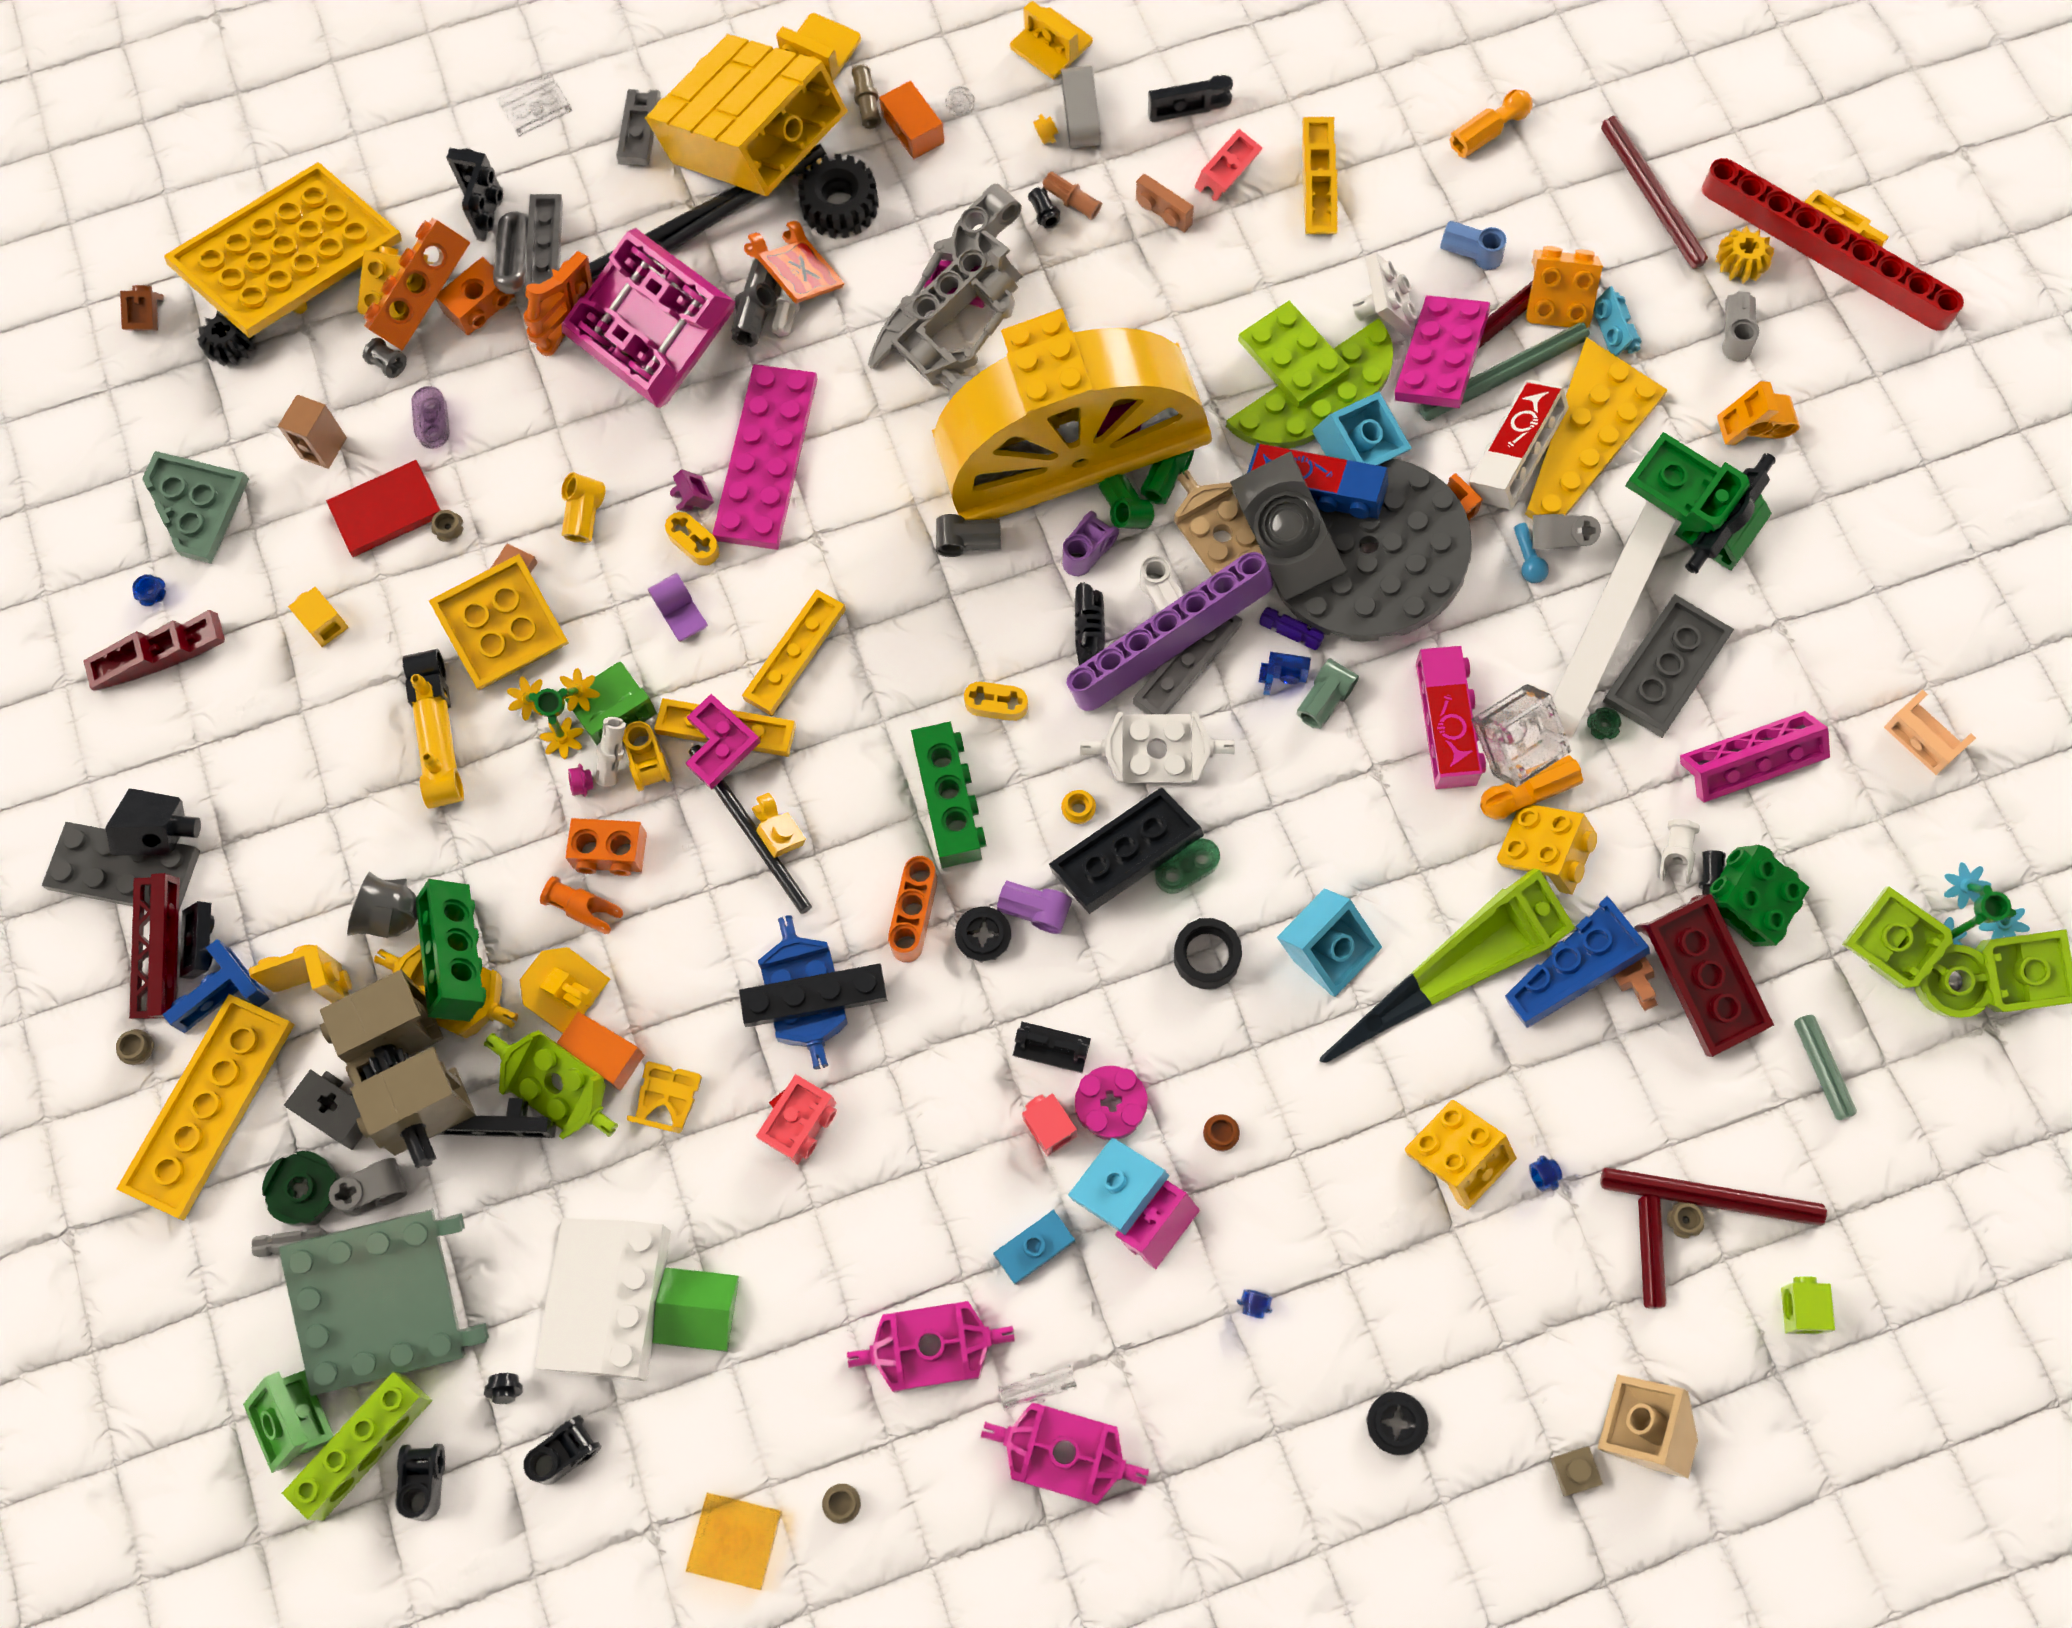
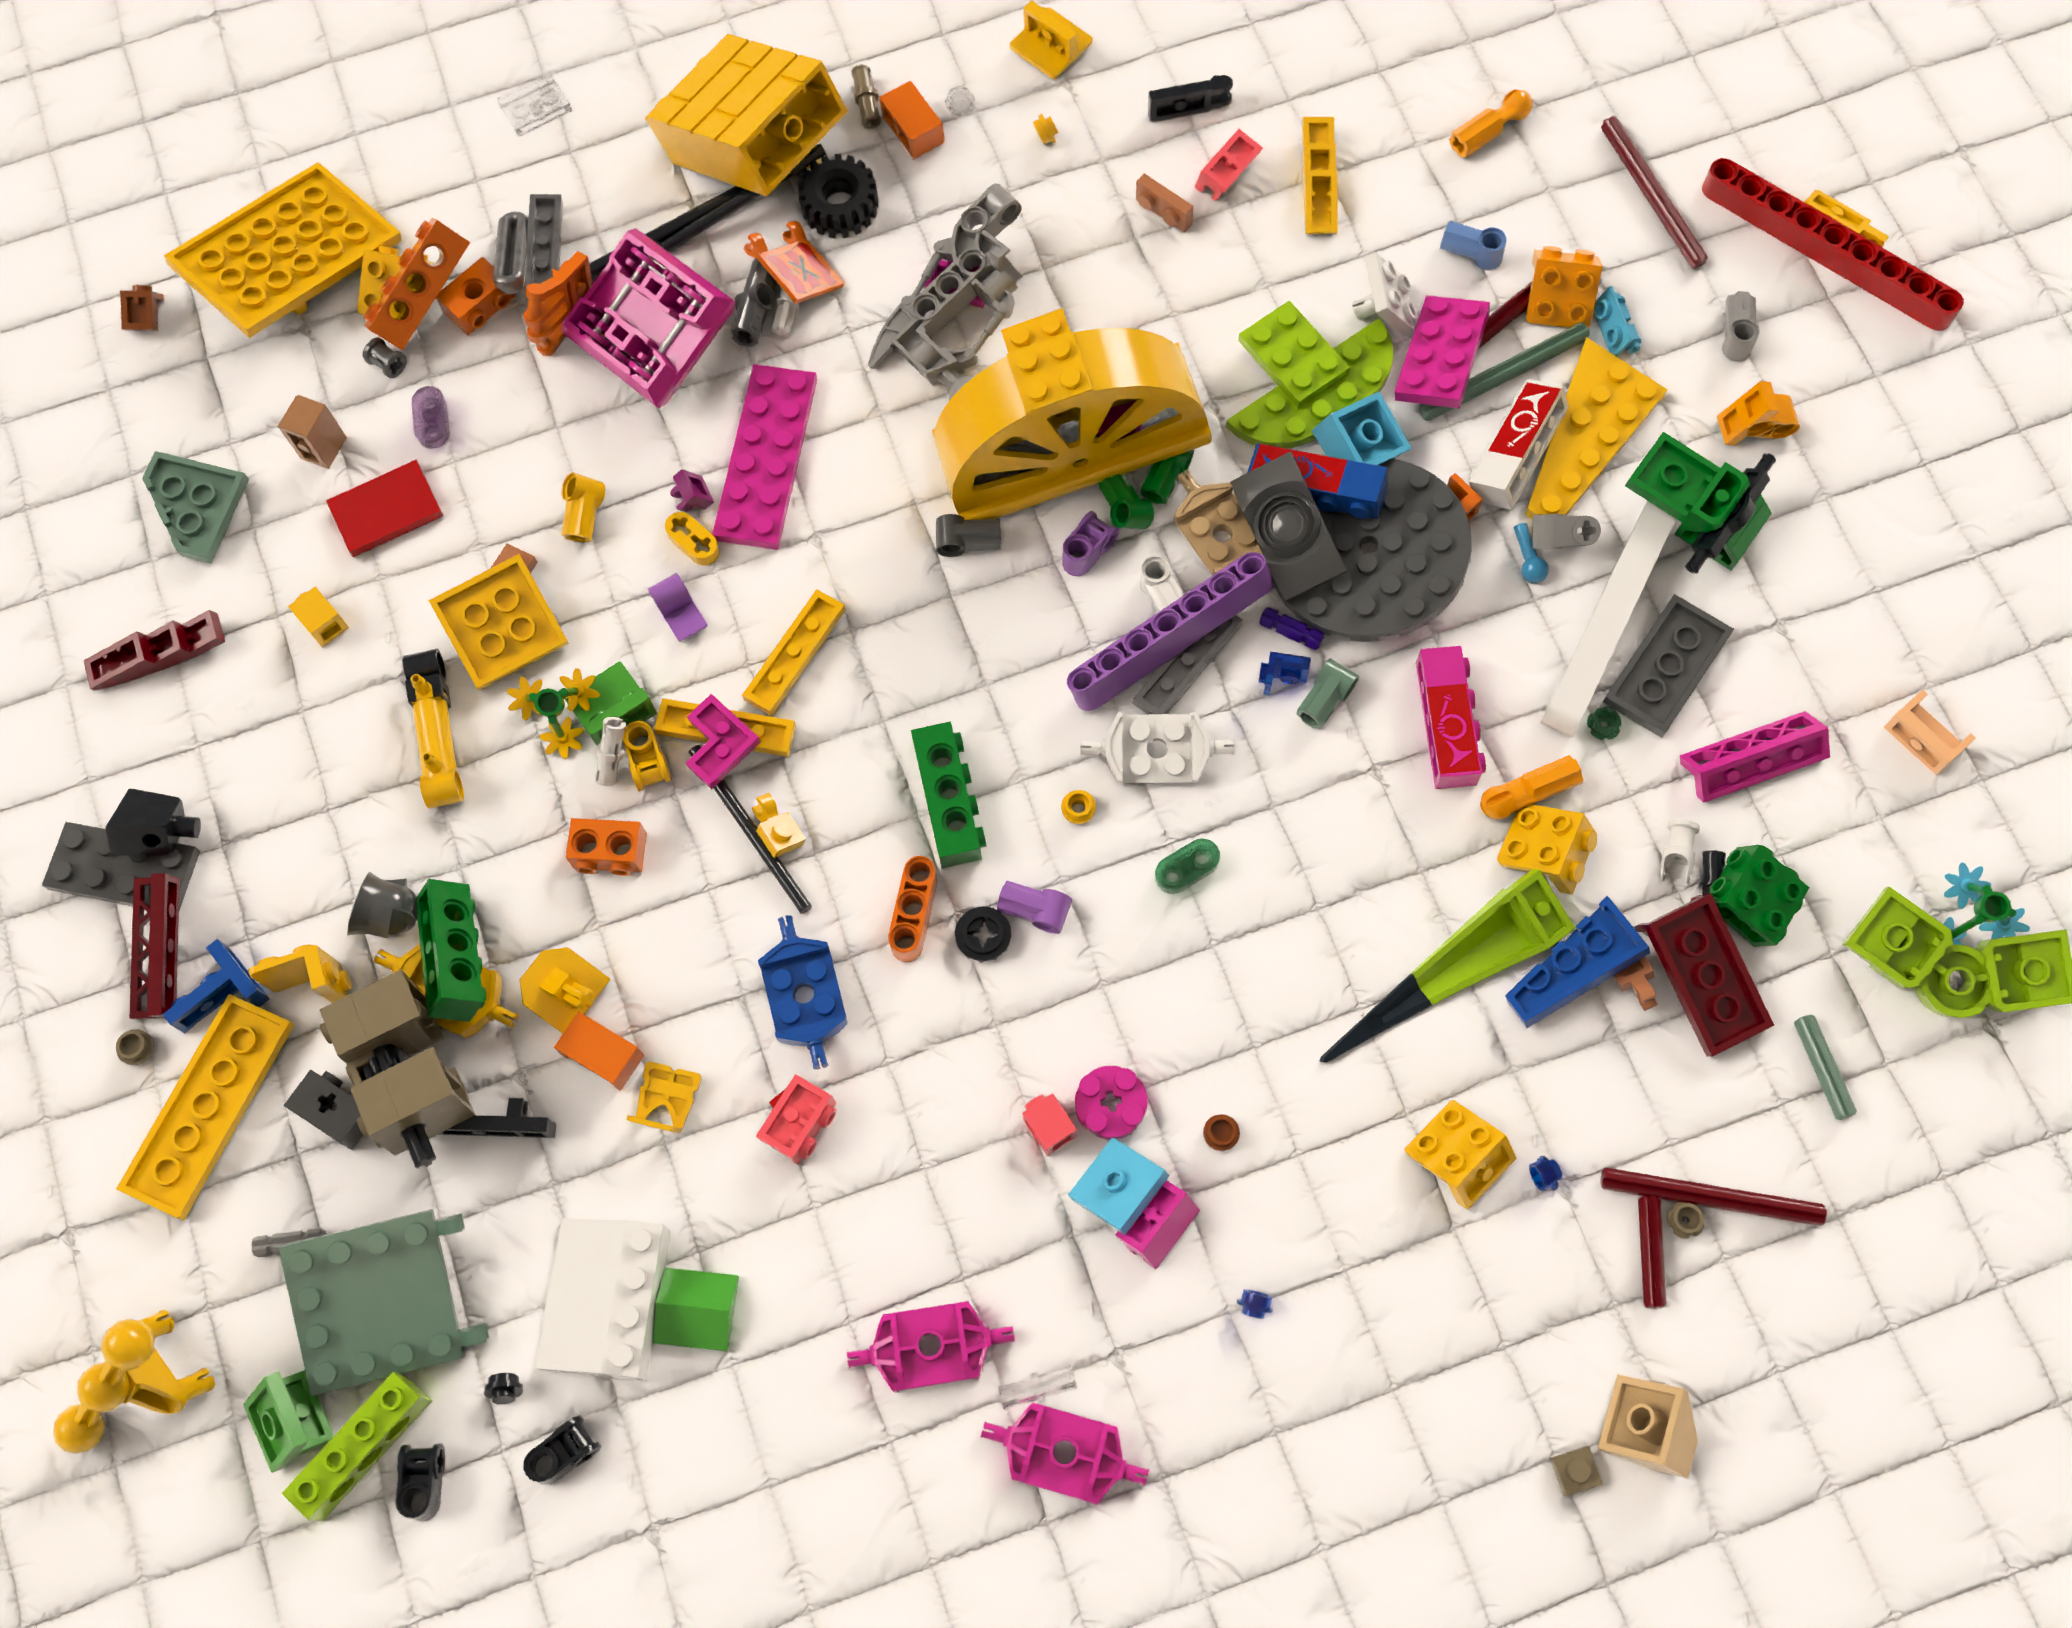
clear blue plate [132,574,166,606] -> none
black plate [179,901,215,979] -> none
black gear [197,311,256,366] -> none
dark green plate [262,1151,341,1226] -> none
light grey piece [329,1158,408,1216] -> none
dark tan plate [431,510,463,542] -> none
black bracket [446,147,503,241] -> none
lime plate [484,1030,618,1139] -> none
orange piece [539,876,623,934] -> none
dark pink plate [568,764,593,797] -> none
flat silver plate [616,89,661,166] -> none
clear yellow tile [685,1492,783,1591] -> none
black plate [739,963,888,1027] -> none
yellow bracket [776,13,861,81] -> none
dark tan plate [822,1483,861,1524] -> none
yellow beam [964,682,1028,721] -> none
dark azure plate [993,1209,1075,1285] -> none
black hinge [1012,1021,1091,1073] -> none
black pin [1028,187,1060,229] -> none
nougat axle [1043,172,1102,220] -> none
black plate [1049,787,1204,914] -> none
light grey beam [1061,66,1101,148] -> none
black hinge [1075,582,1105,666] -> none
black tyre [1174,918,1242,989] -> none
medium azure slope [1277,888,1382,997] -> none
black gear [1366,1392,1429,1456] -> none
clear container [1471,684,1572,787] -> none
yellow gear [1716,226,1774,284] -> none
lime brick [1781,1276,1835,1334] -> none
none -> yellow connector [53,1310,215,1454]

